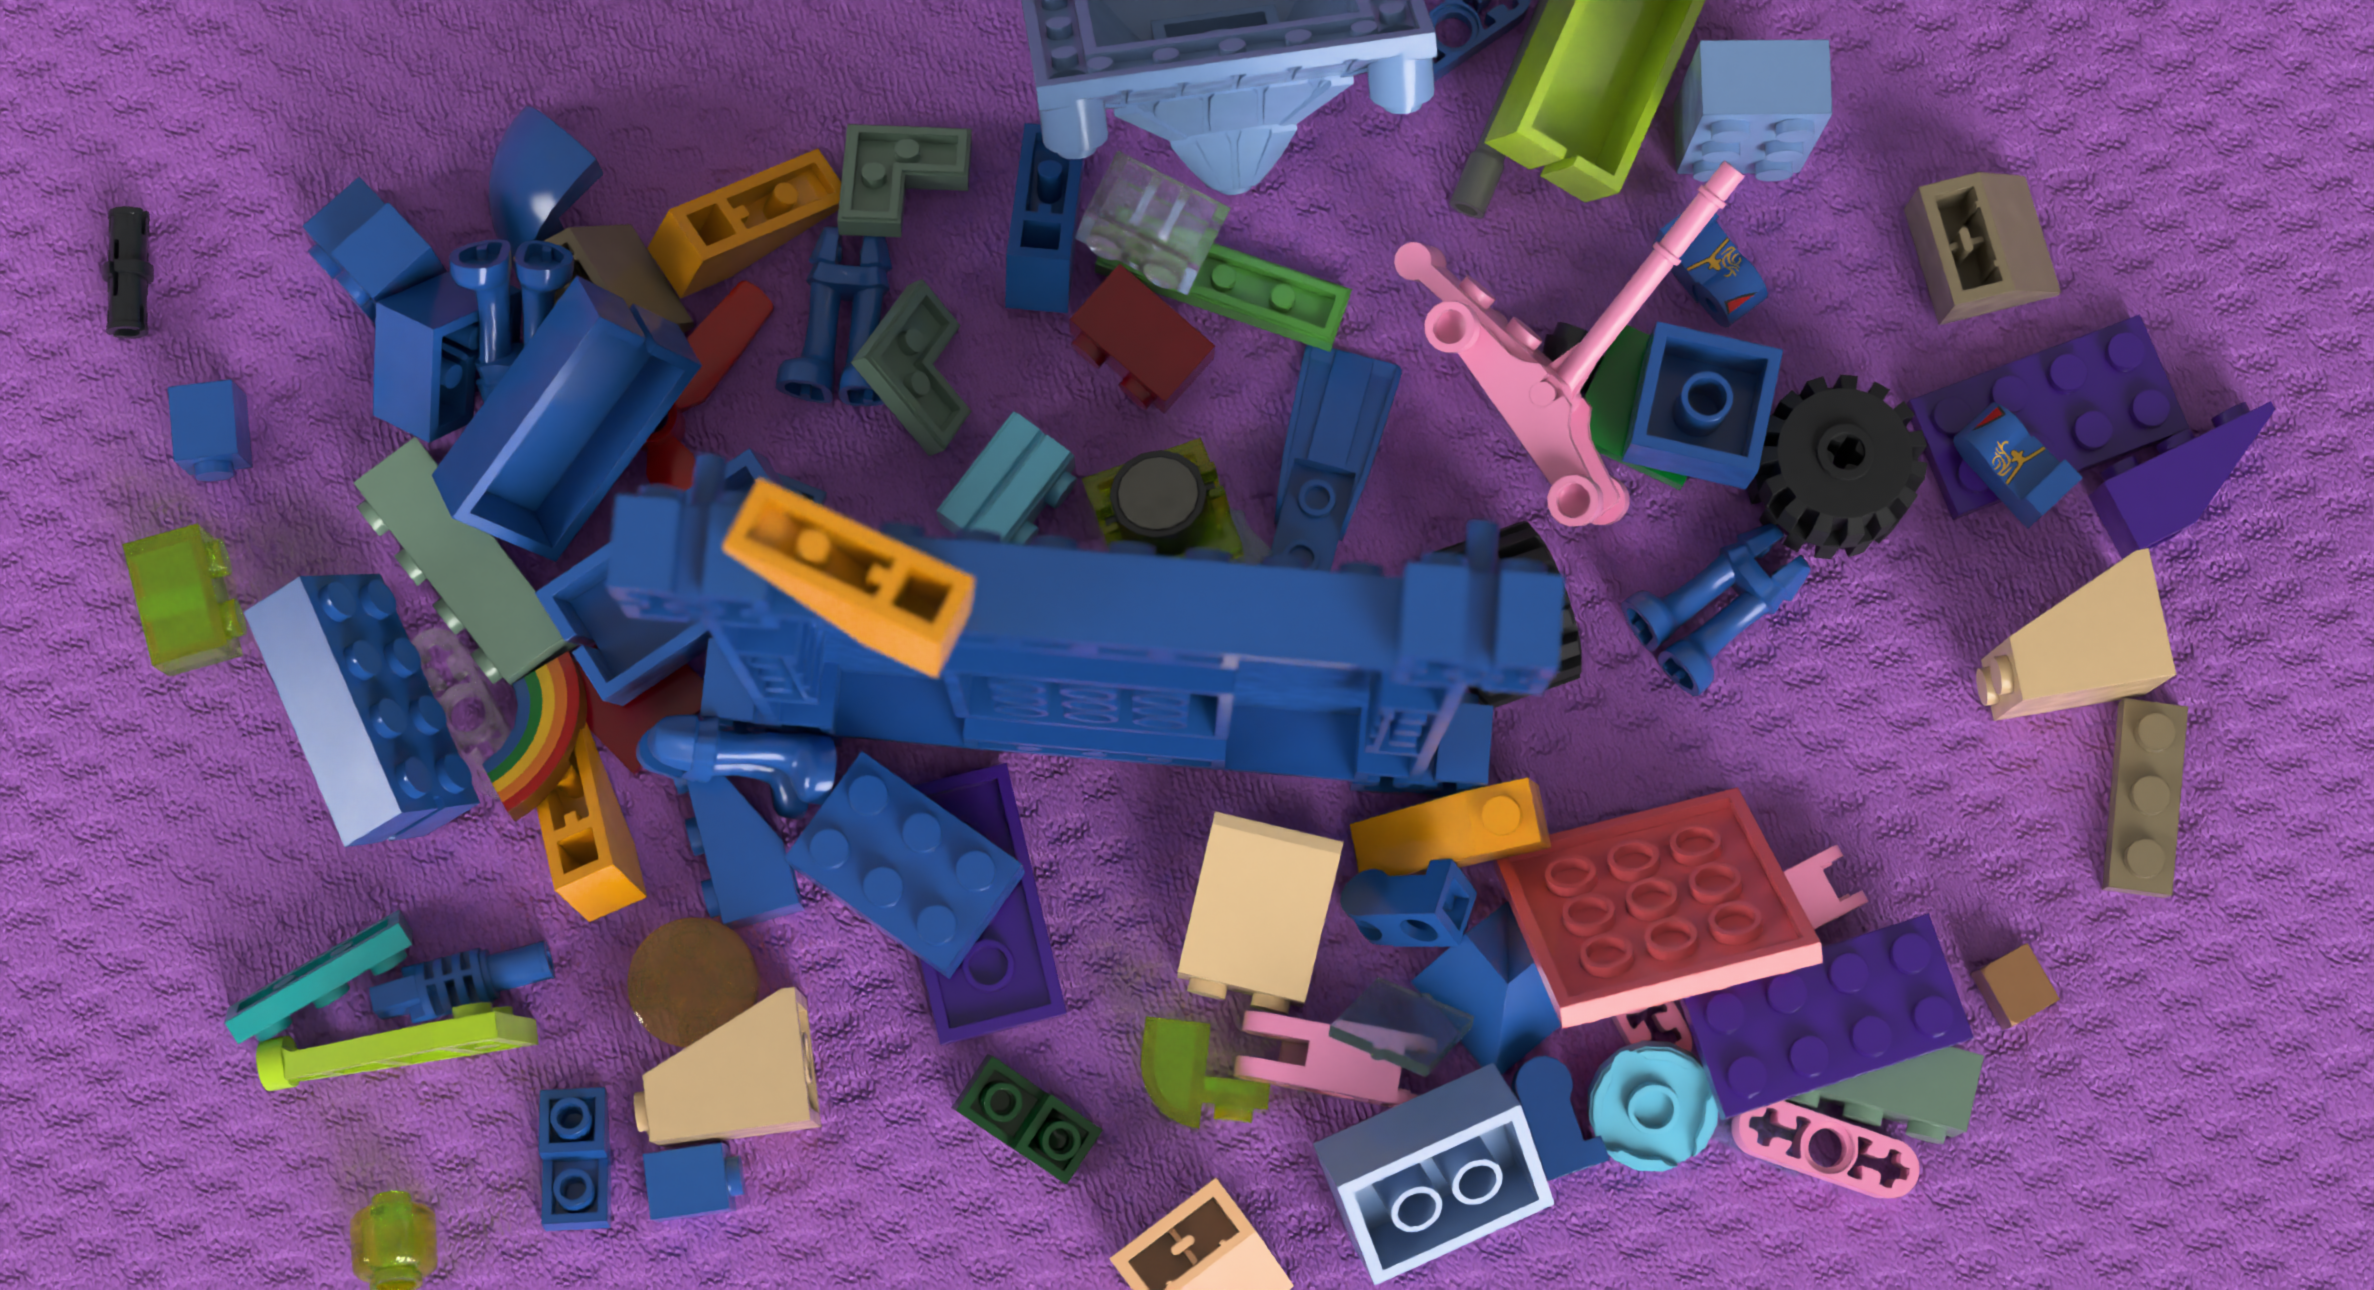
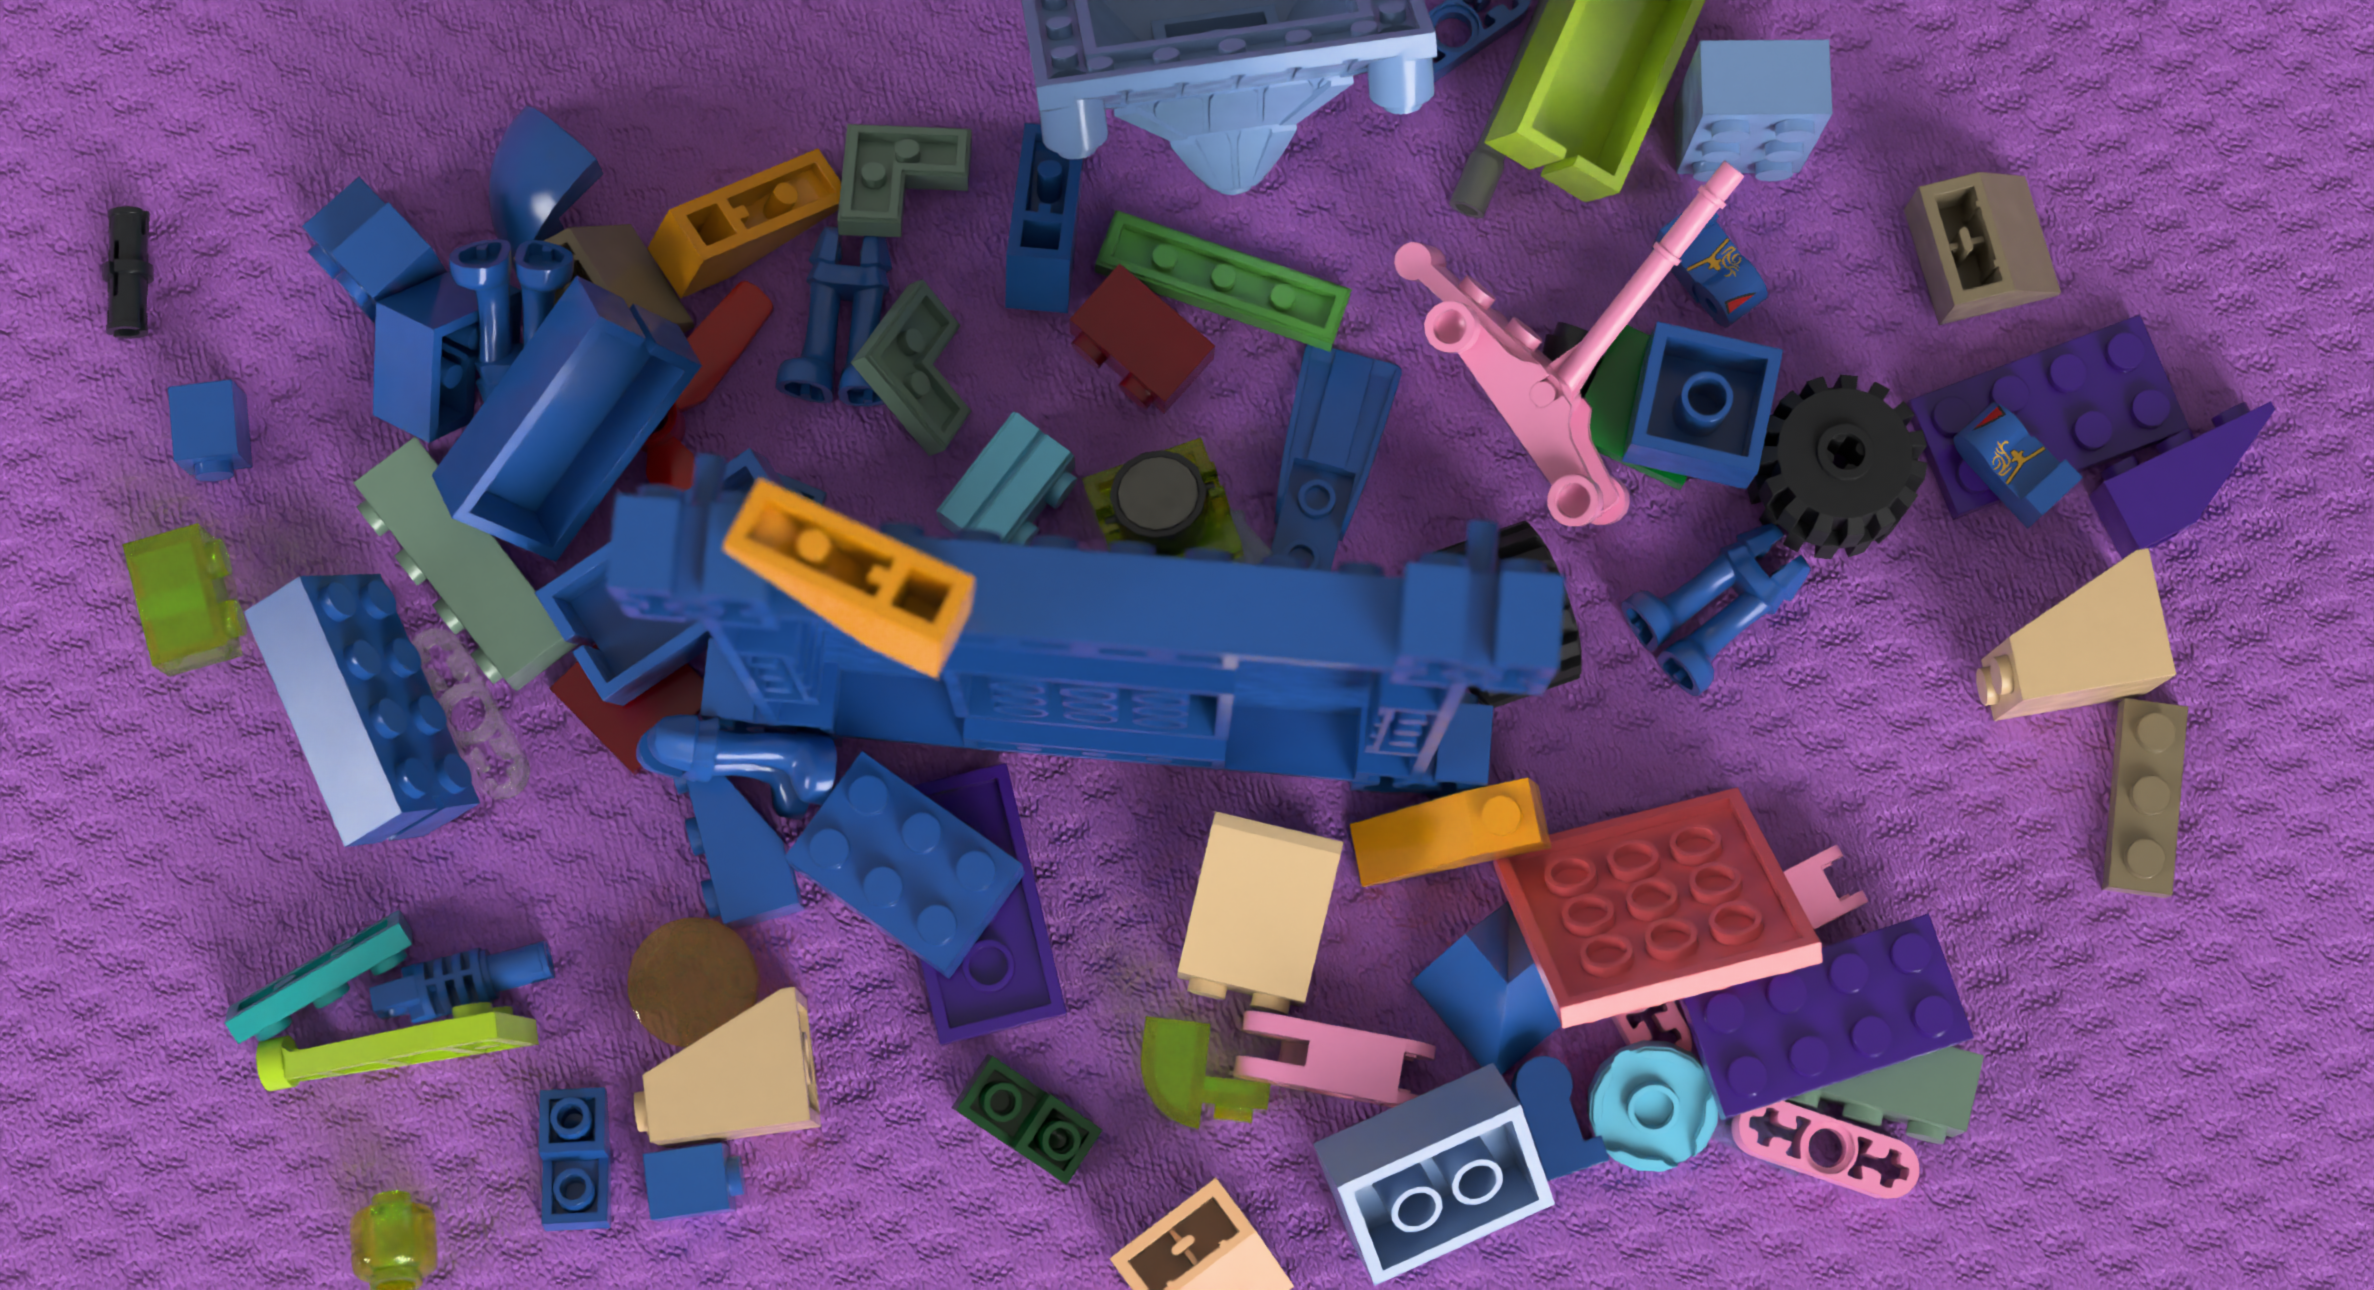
tile [482,651,587,822] -> none
light orange slope [536,722,647,922] -> none
clear brick [1075,151,1231,295] -> none
clear light blue piece [1328,977,1474,1077] -> none
blue leg [1340,859,1477,947] -> none
medium nougat slope [1970,943,2060,1030] -> none

